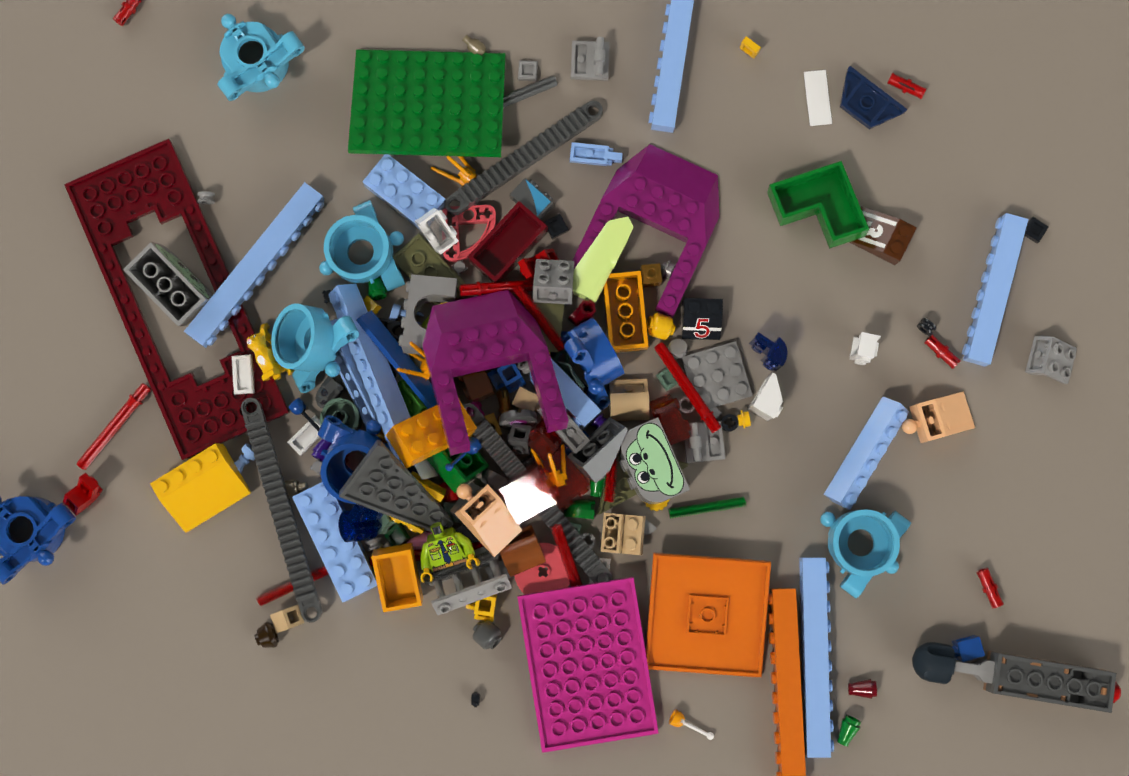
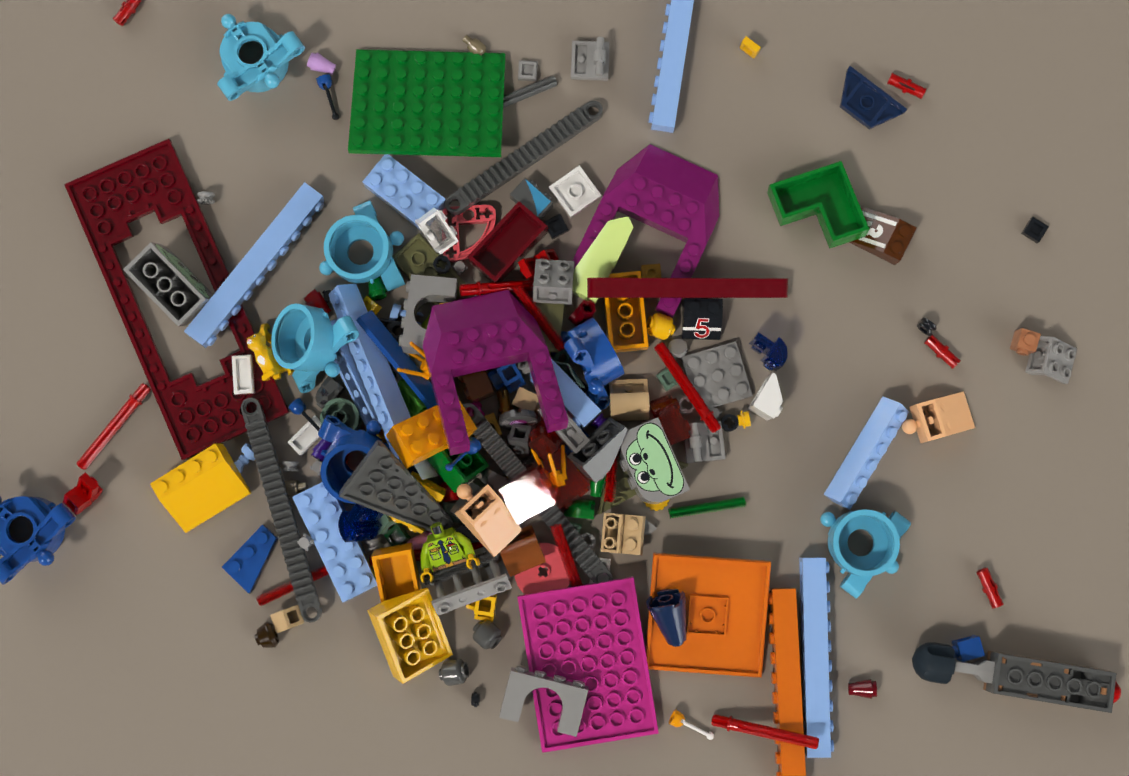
light orange plant [430,155,478,186] -> none
light blue hinge [570,142,623,166] -> none
light grey plate [661,260,676,279] -> none
white sticker [804,70,832,126] -> none
green cone [837,715,861,747] -> none
white window [849,332,881,365] -> none
light blue brick [962,213,1028,367] -> none
none -> blue wing [222,525,277,594]
none -> light grey bush [281,461,299,472]
none -> light grey piece [297,533,314,551]
none -> red cone [304,289,331,313]
none -> lavender cone [307,52,336,75]
none -> hinge [316,74,339,120]
none -> yellow slope [367,588,453,684]
none -> black bush [433,256,451,274]
none -> dark grey head [439,658,469,686]
none -> light grey arch [499,666,588,737]
none -> white plate [549,165,602,218]
none -> dark red beam [587,278,788,298]
none -> dark blue cone [646,589,686,647]
none -> red axle [711,714,819,749]
none -> nougat brick [1010,328,1041,356]

